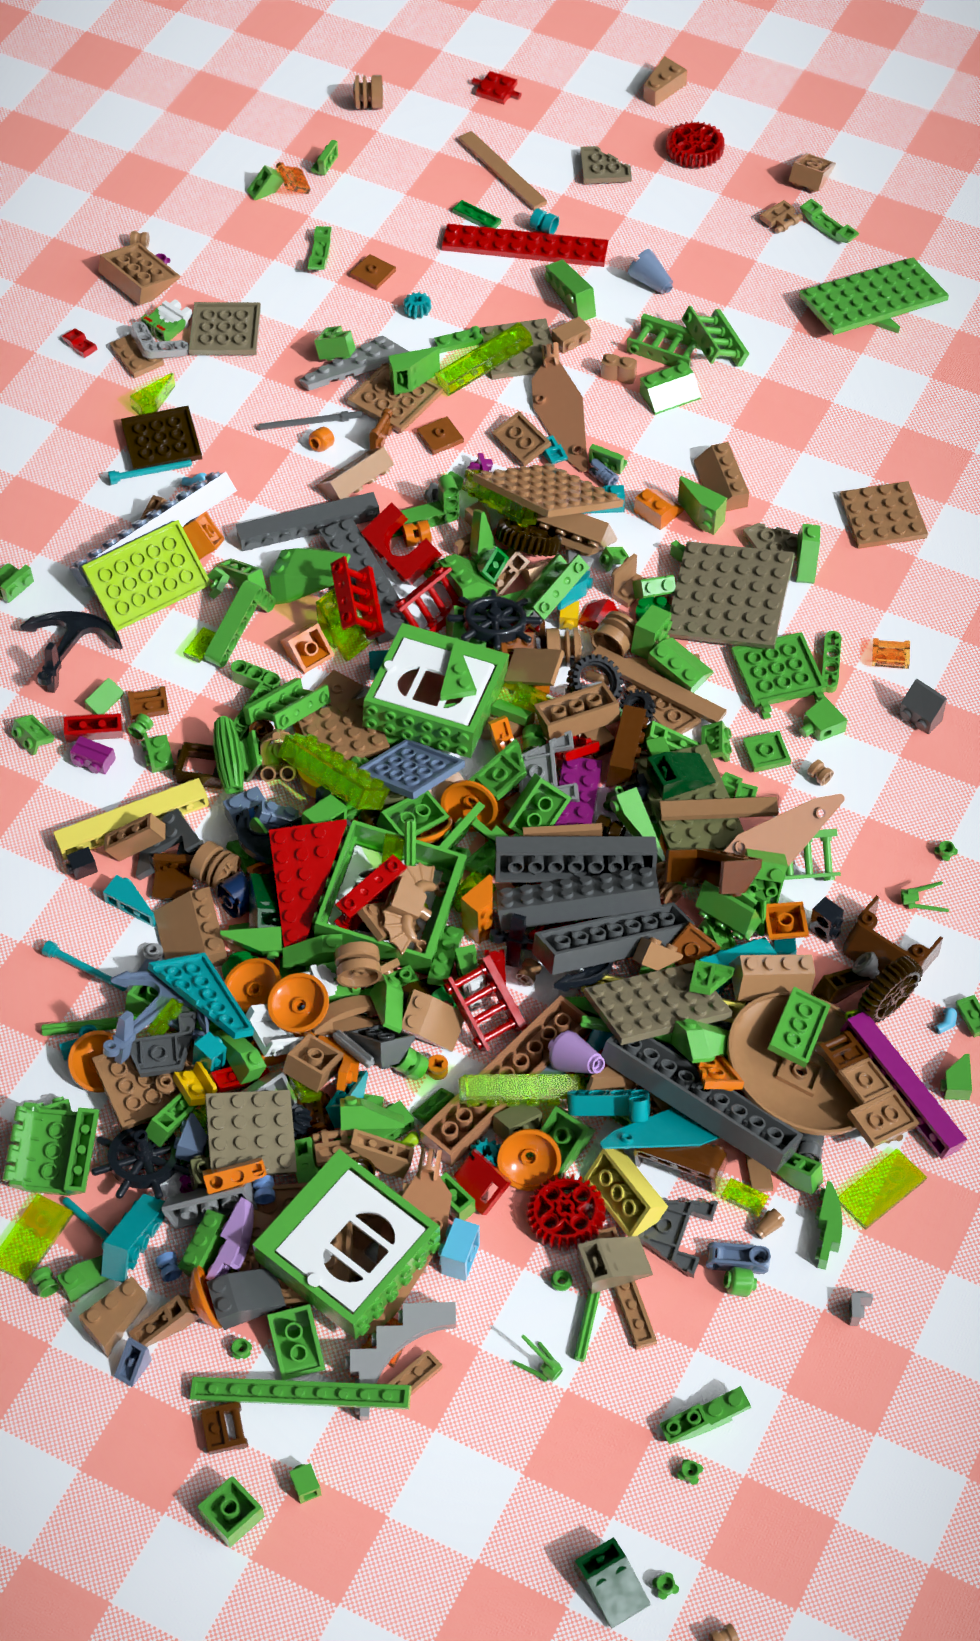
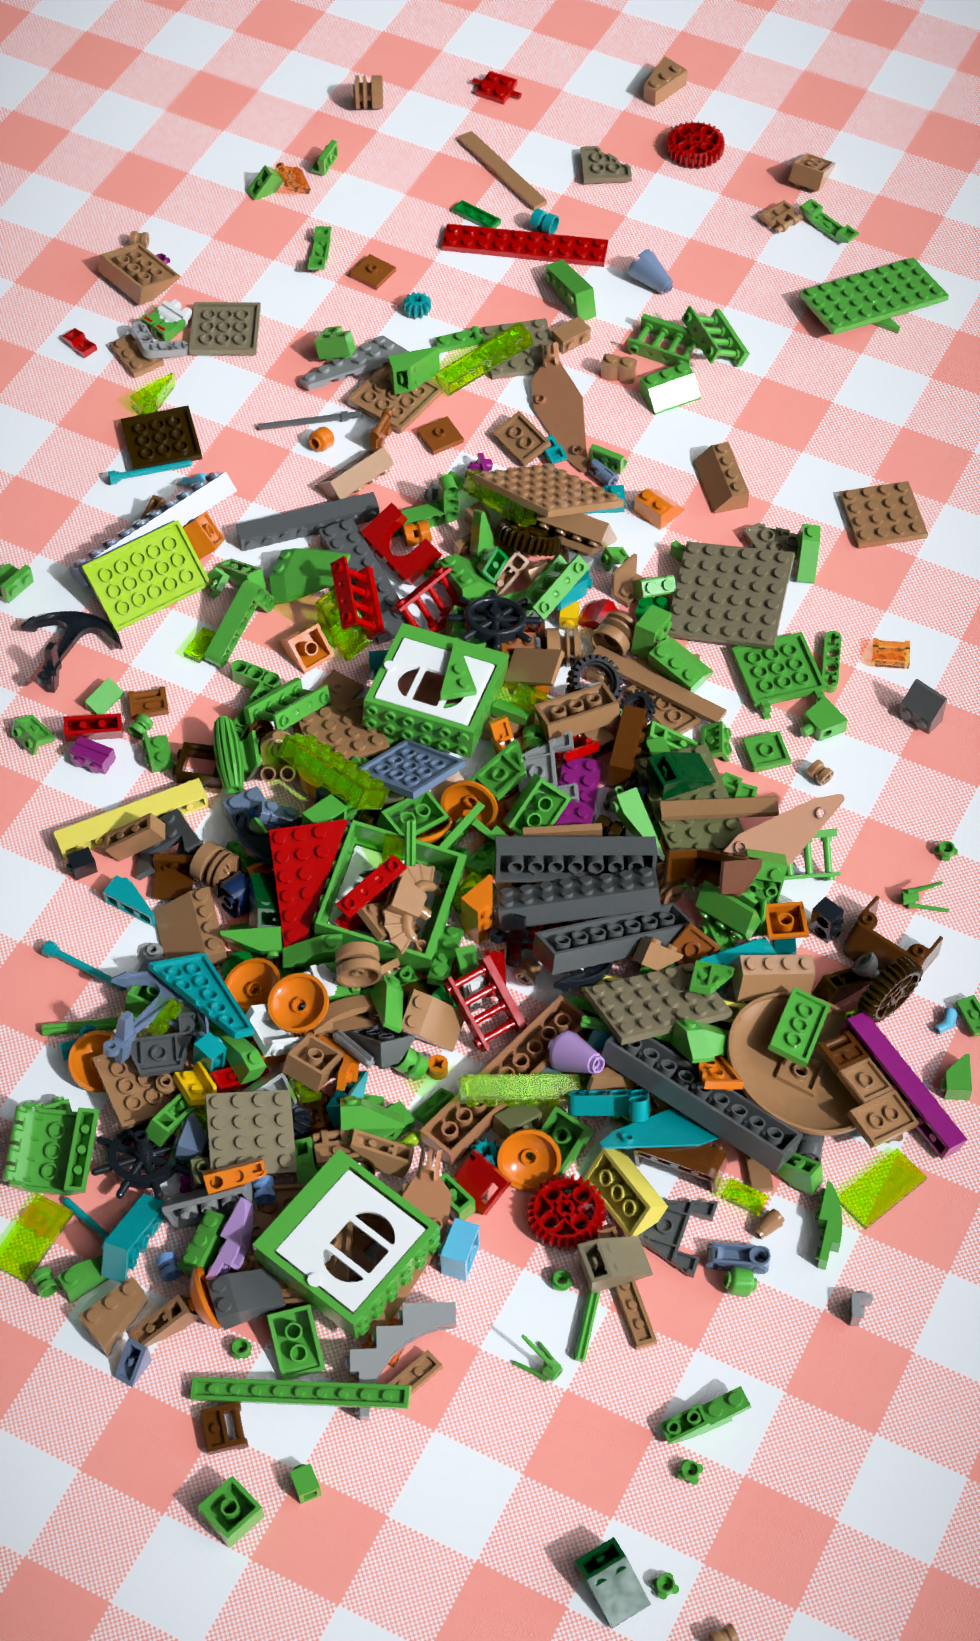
bright green slope [678,476,727,535] -> none

